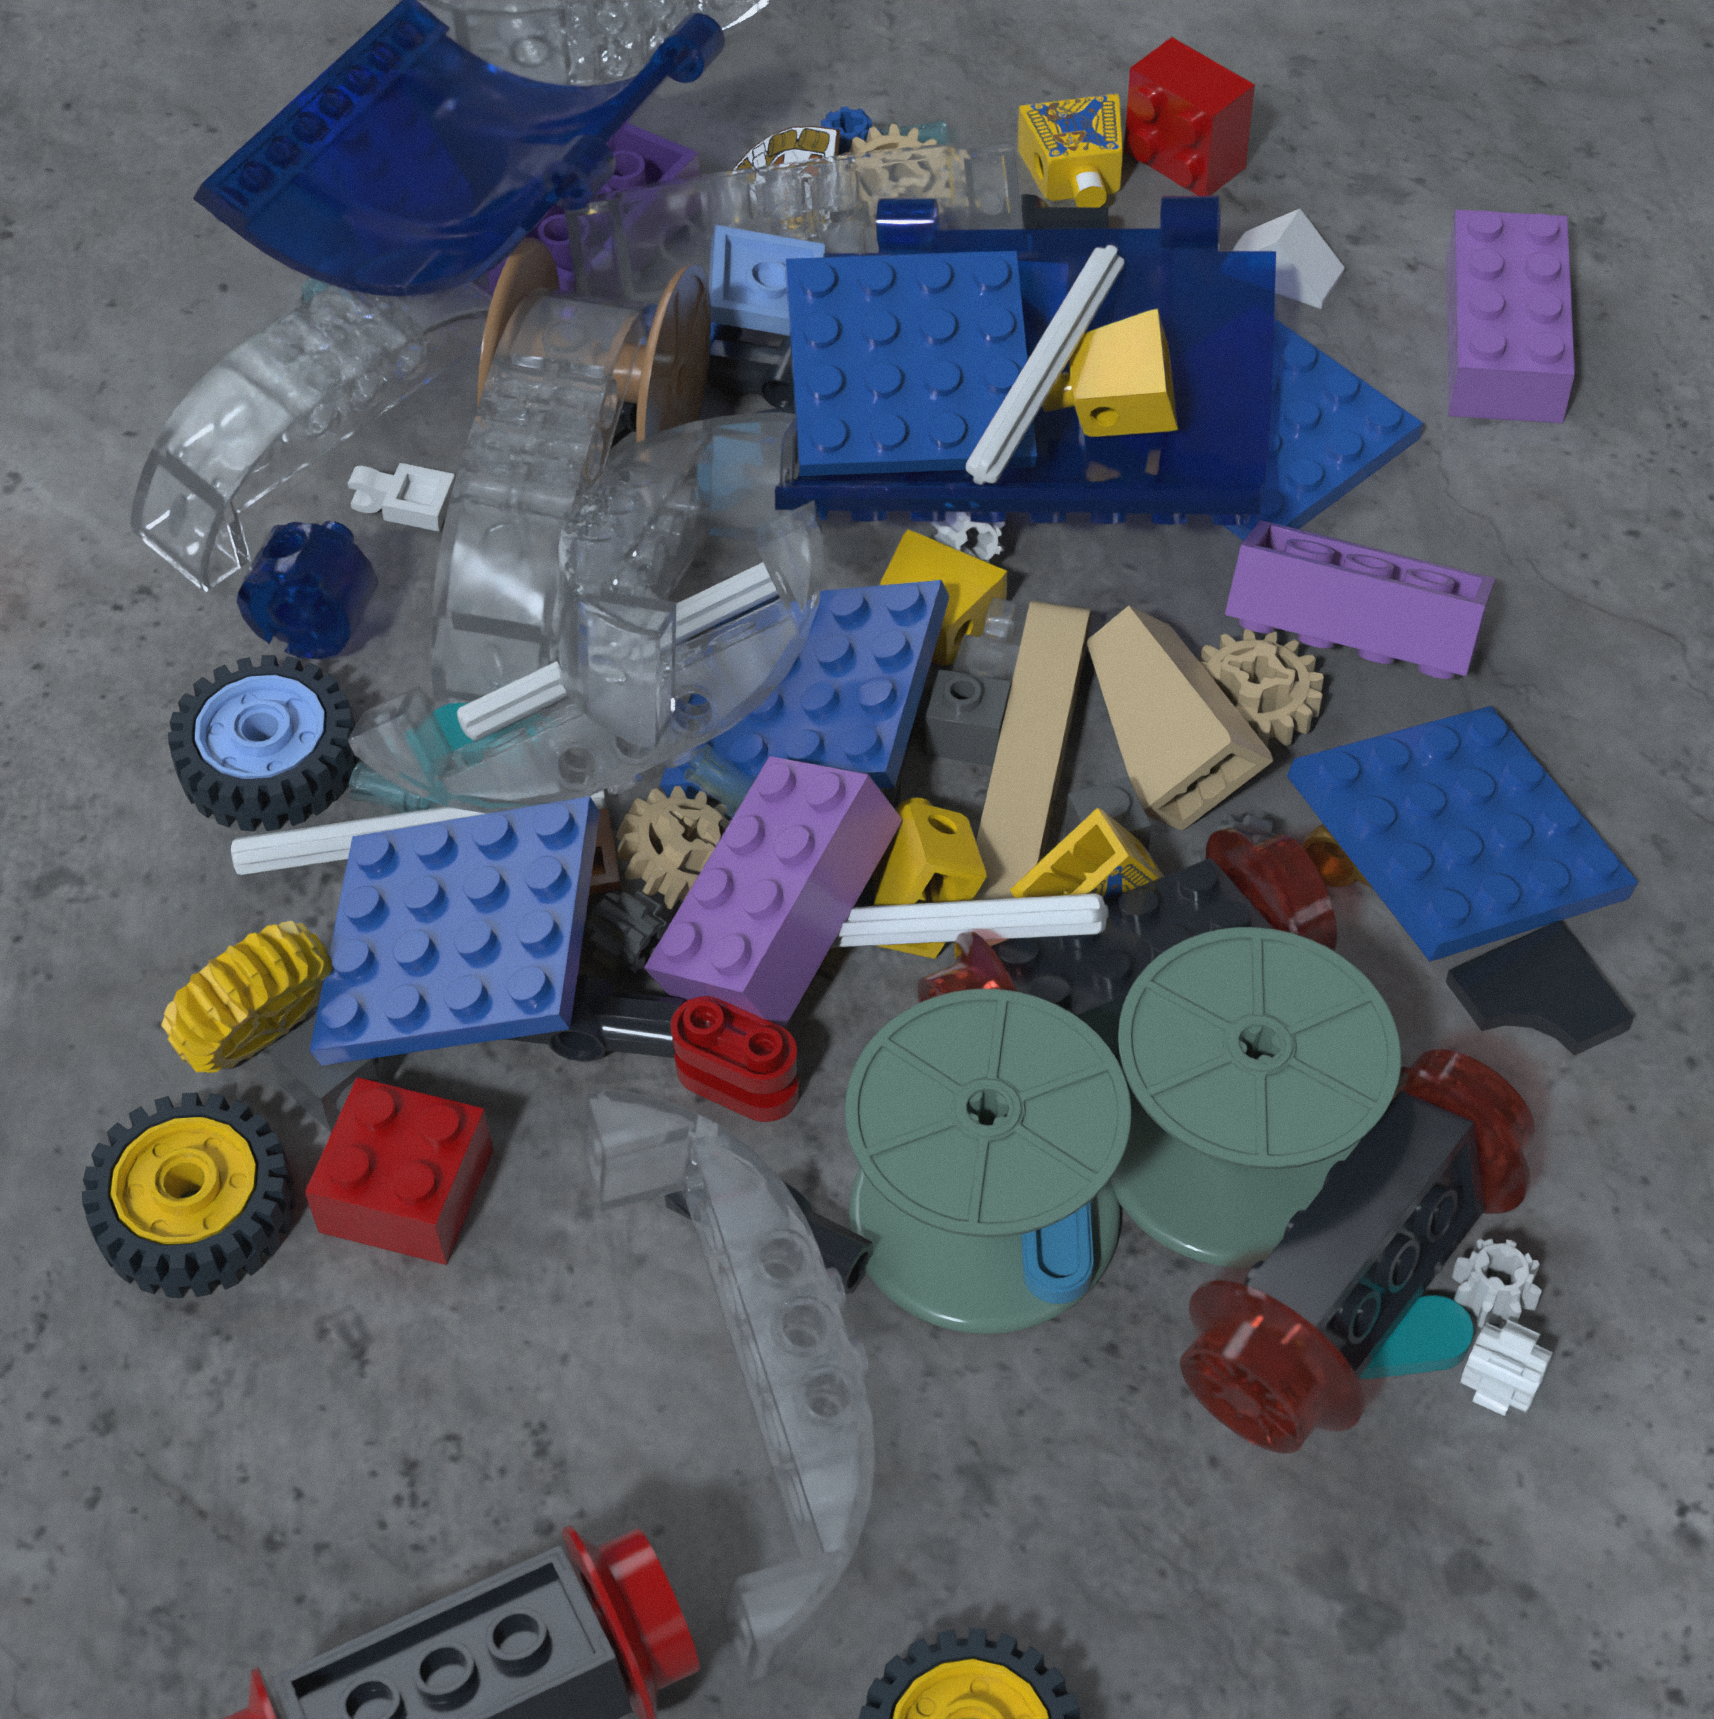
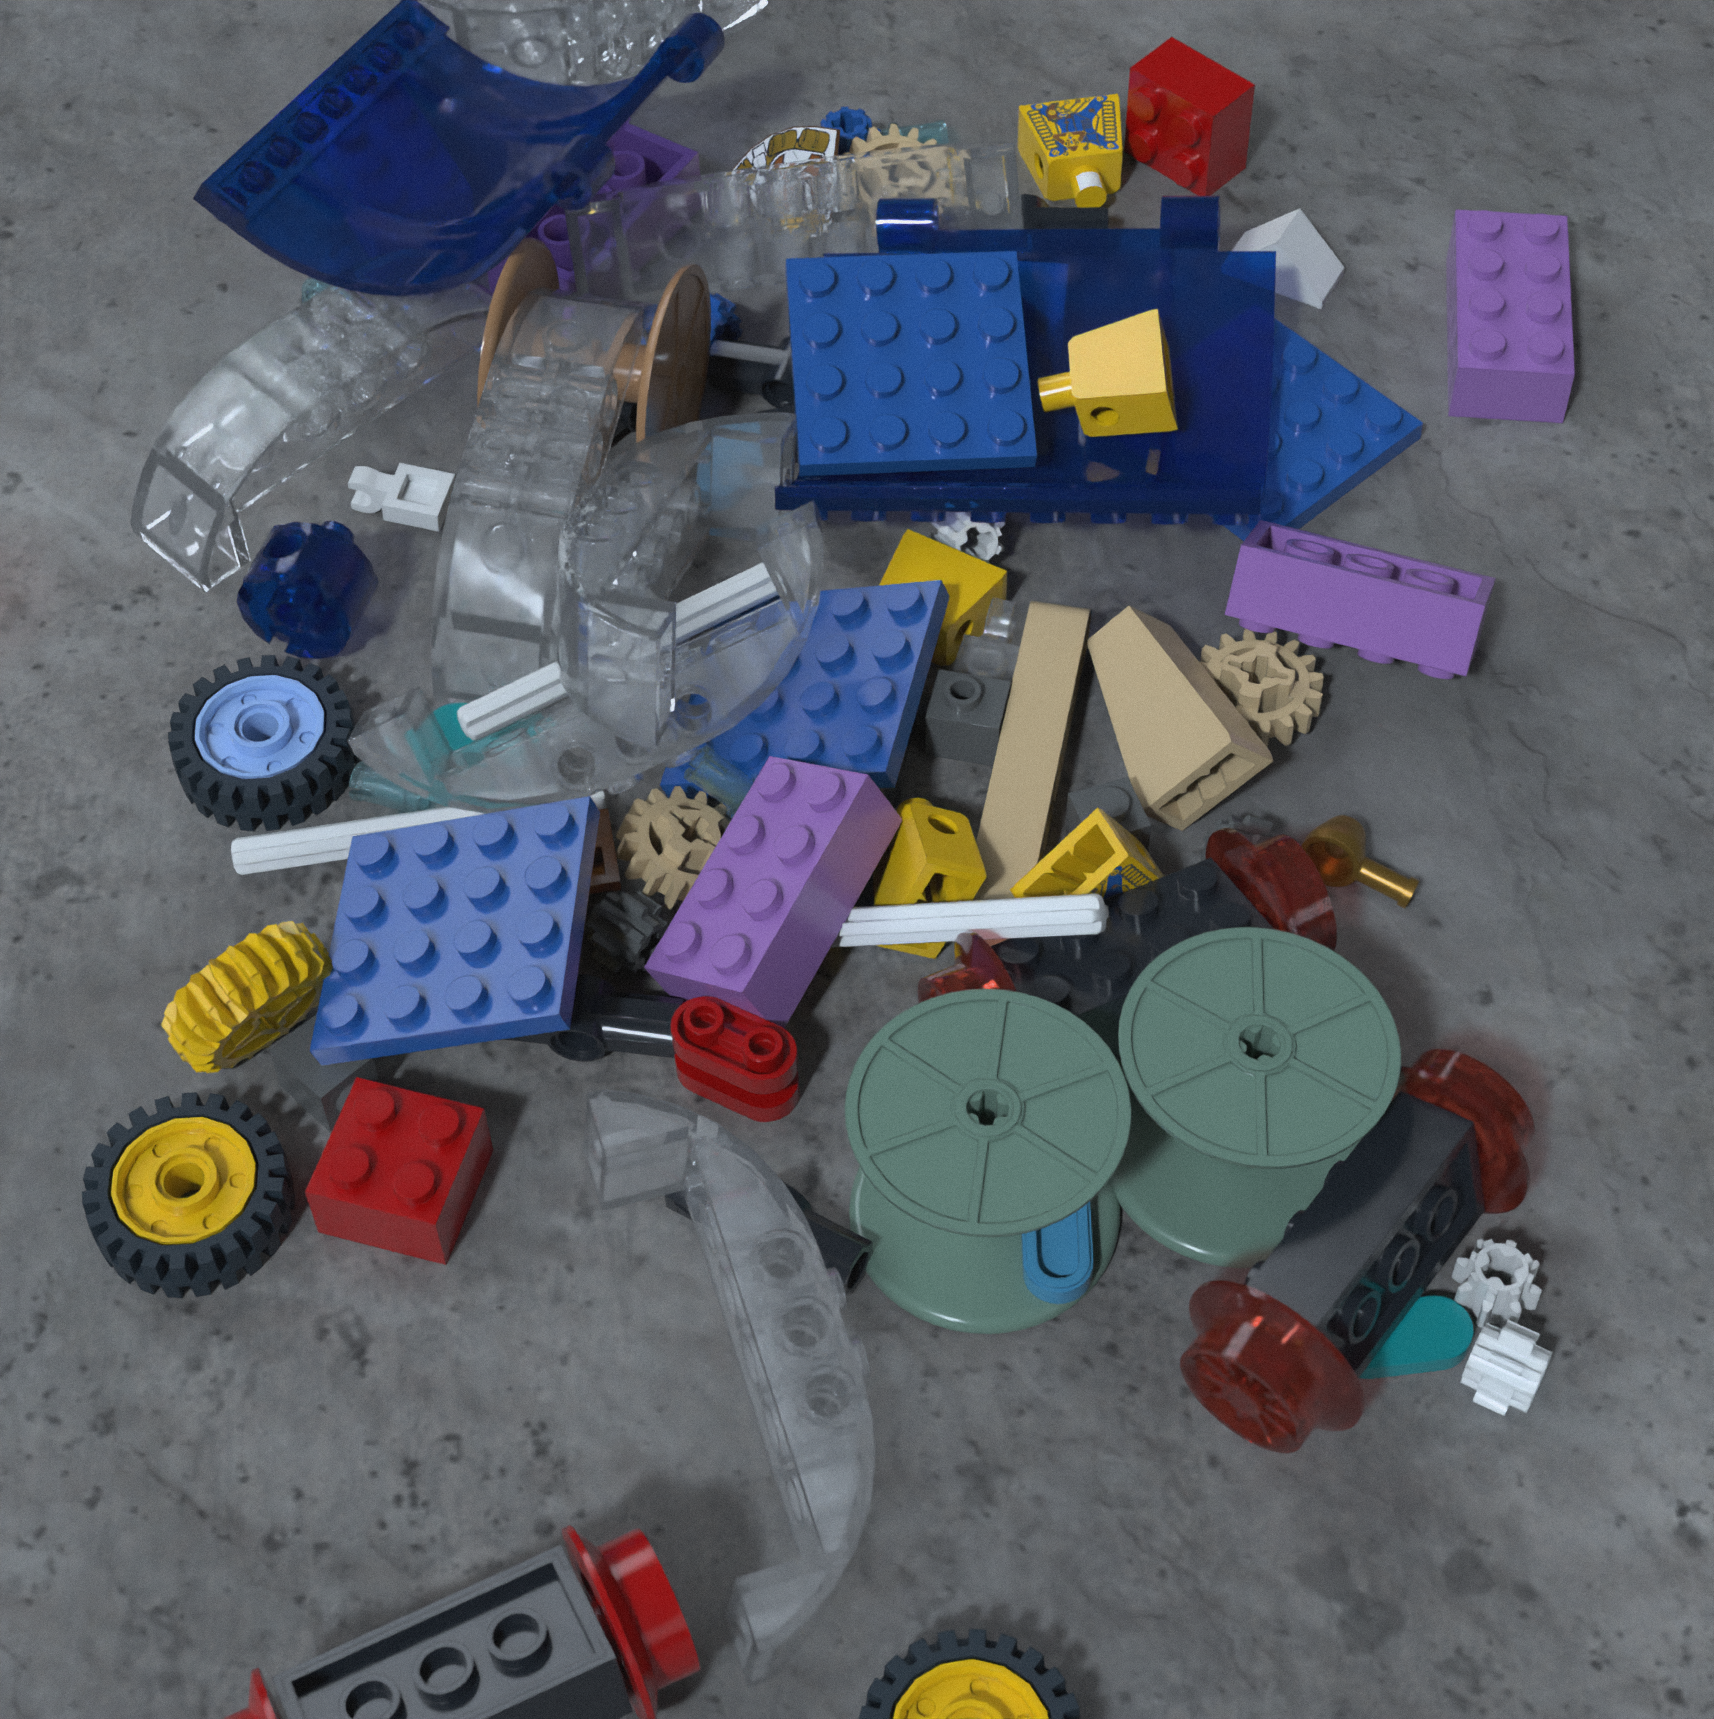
light blue plate [709,225,825,336] -> none
white axle [966,245,1124,485] -> none
blue plate [1287,706,1638,962] -> none
black tile [1445,921,1634,1056] -> none

